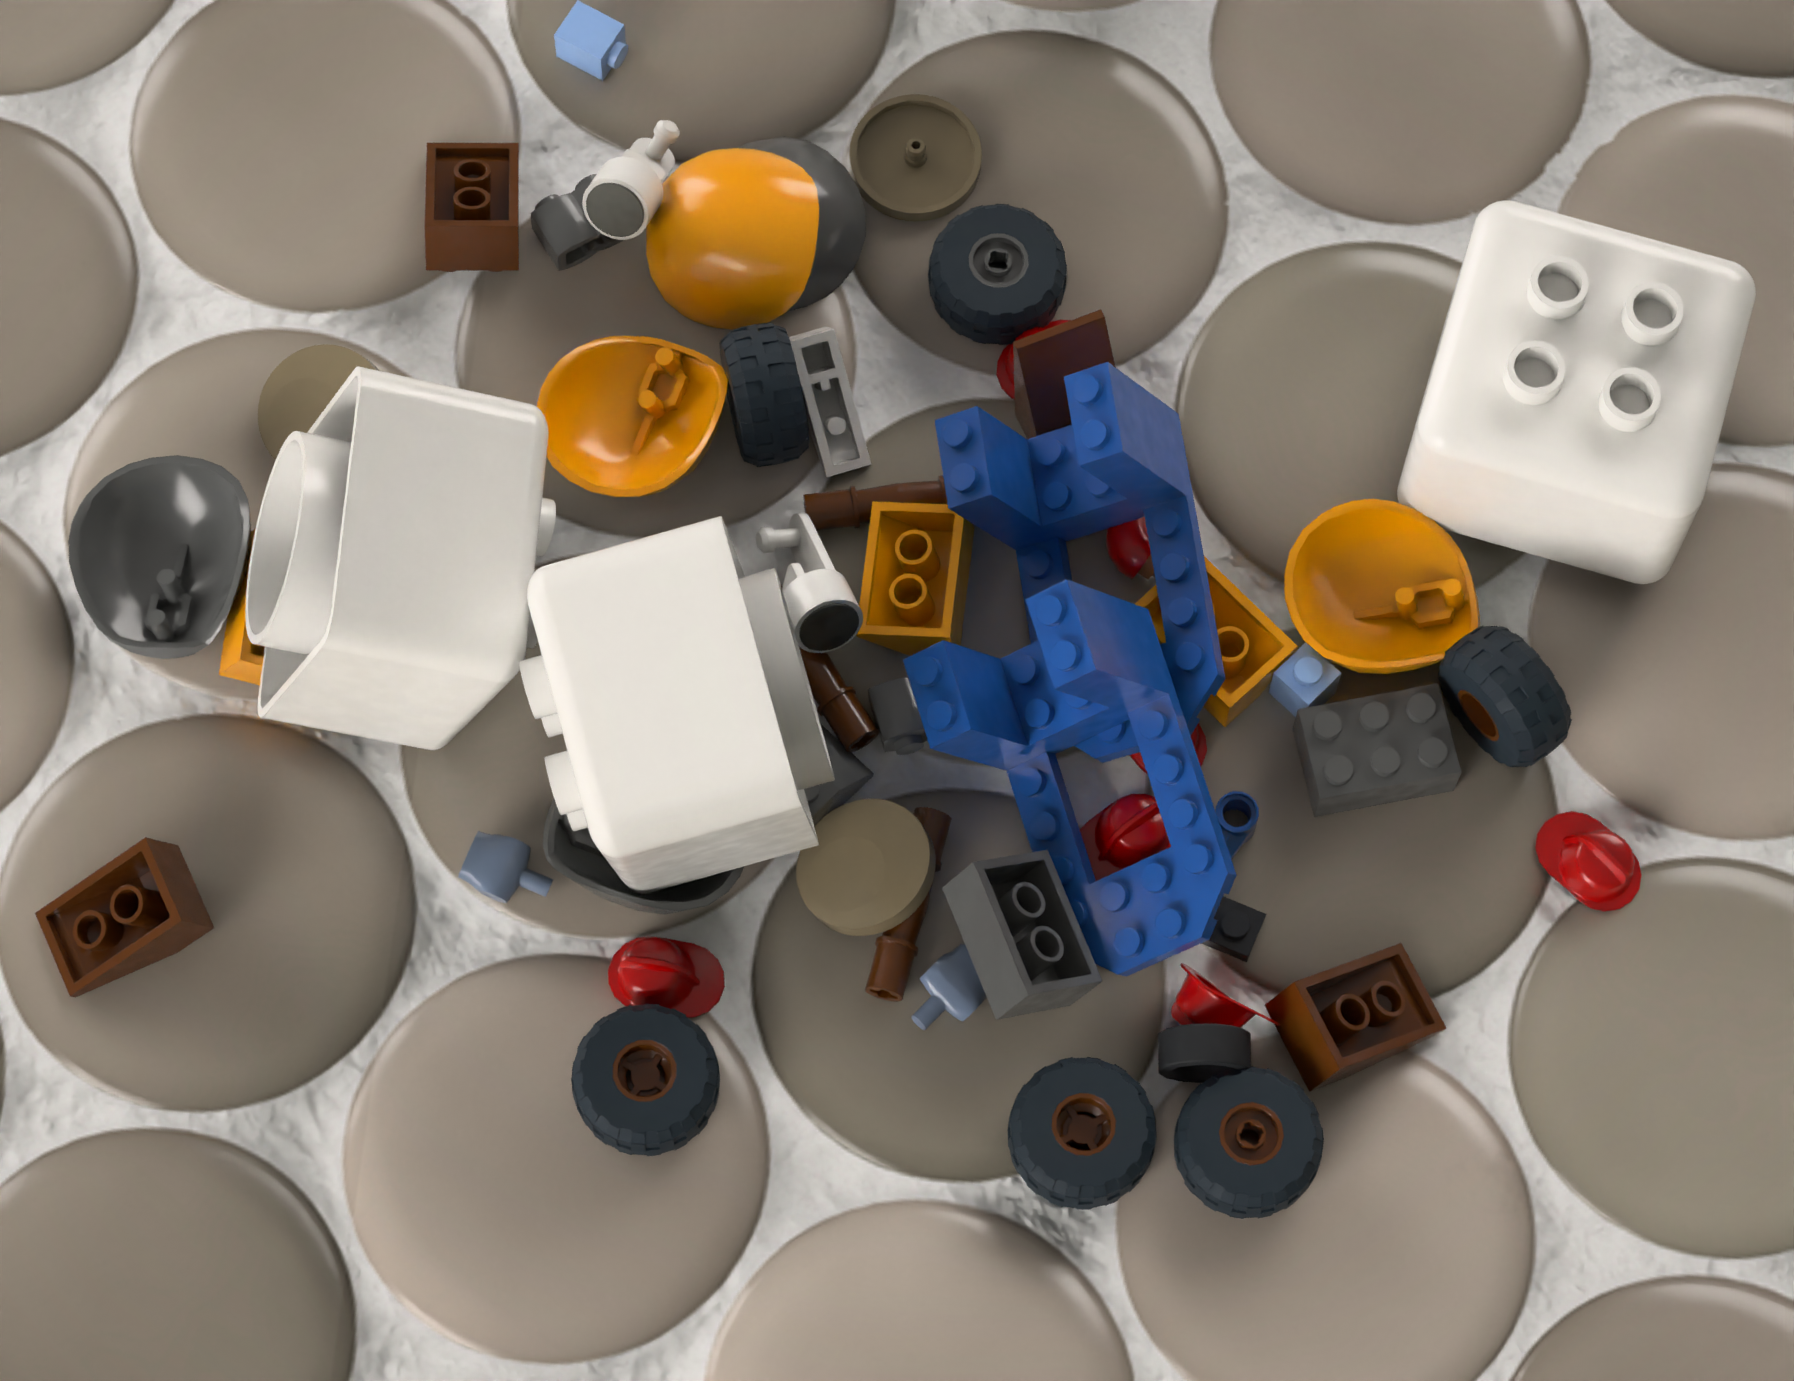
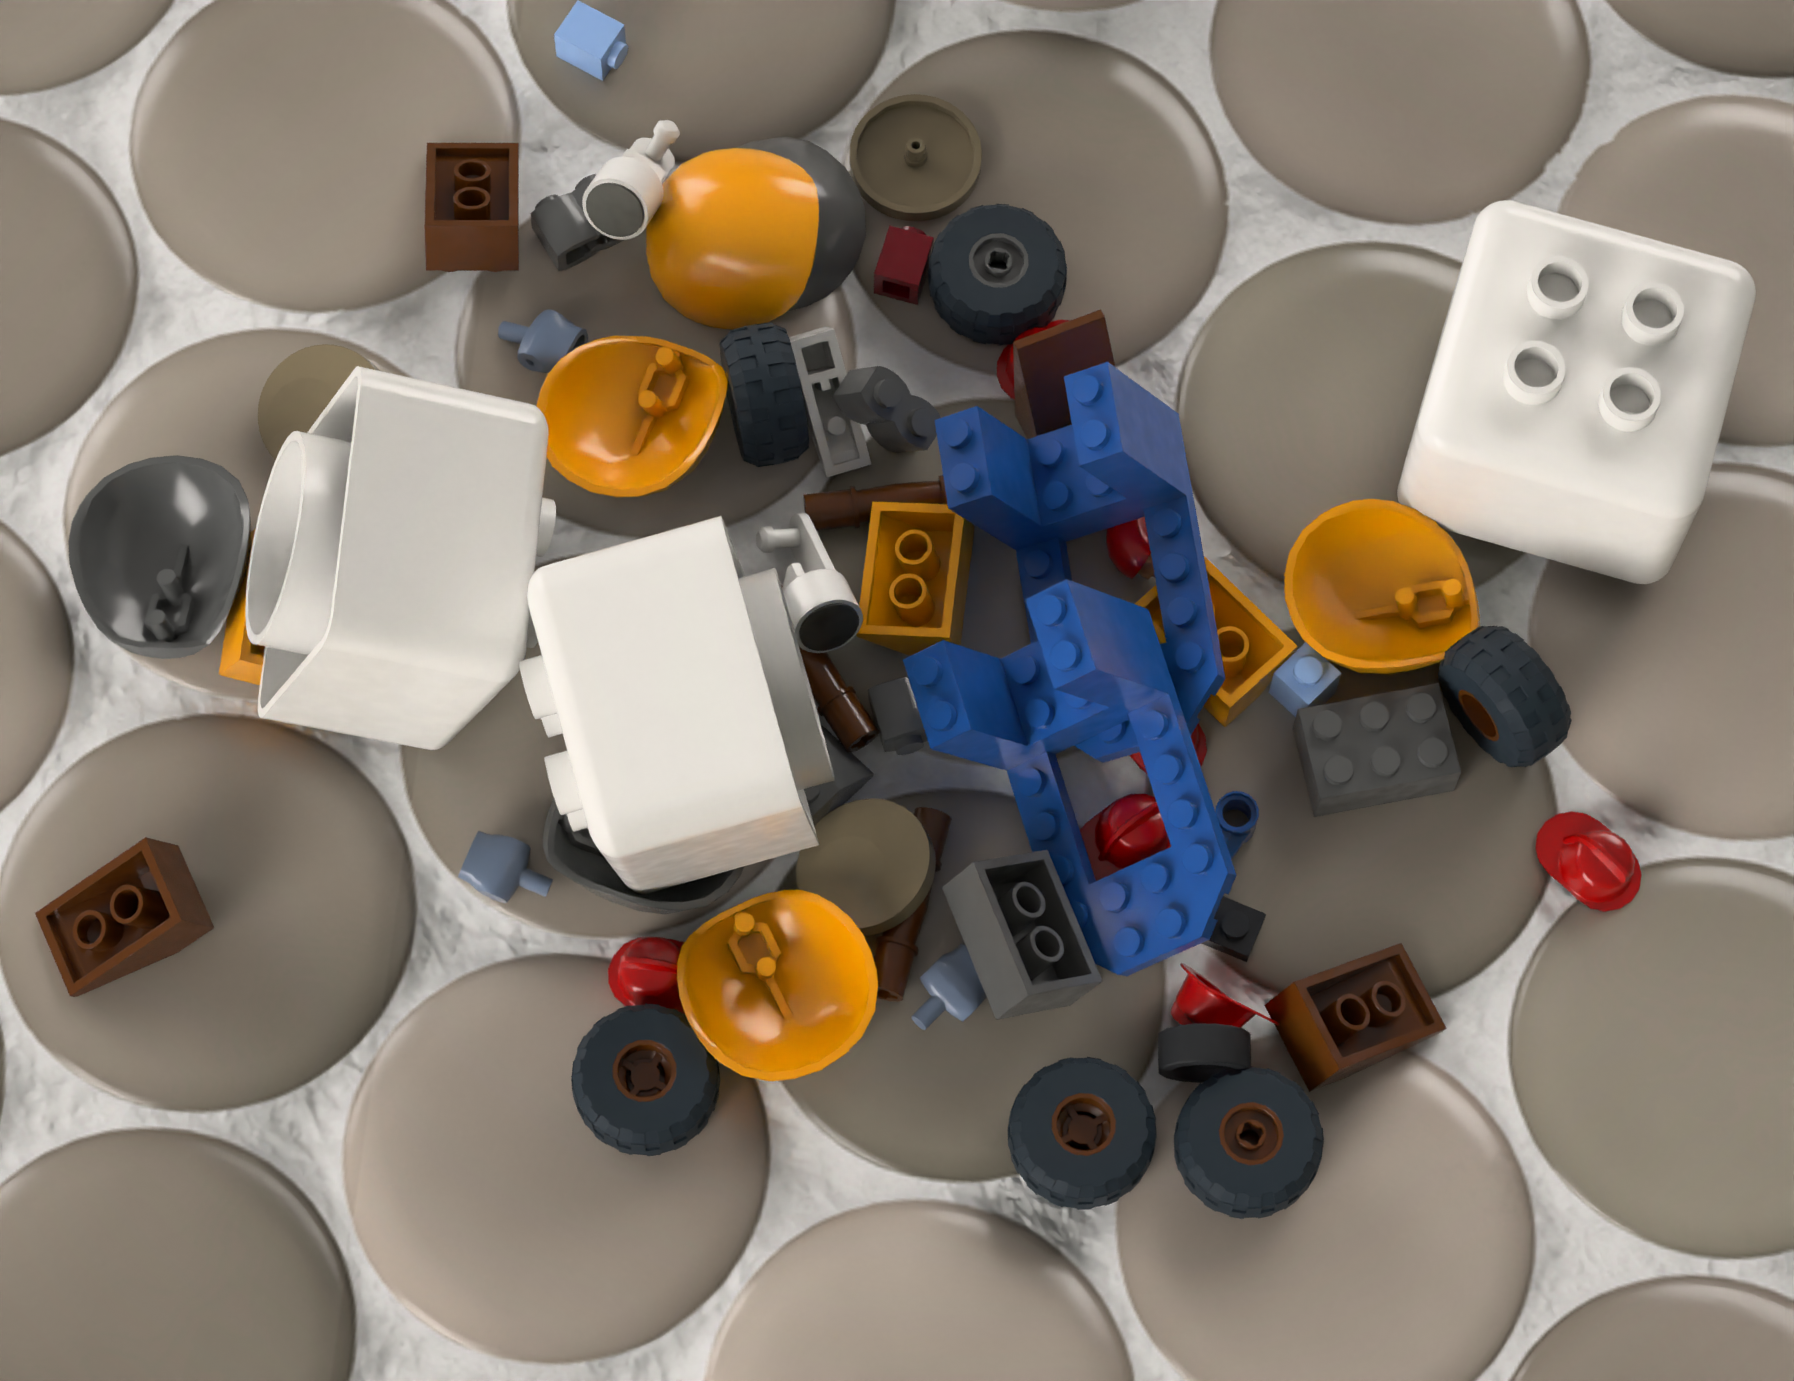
none -> sand blue piece [498,309,588,373]
none -> light orange piece [677,890,878,1081]
none -> dark grey brick [833,366,941,453]
none -> dark red brick [874,225,934,305]

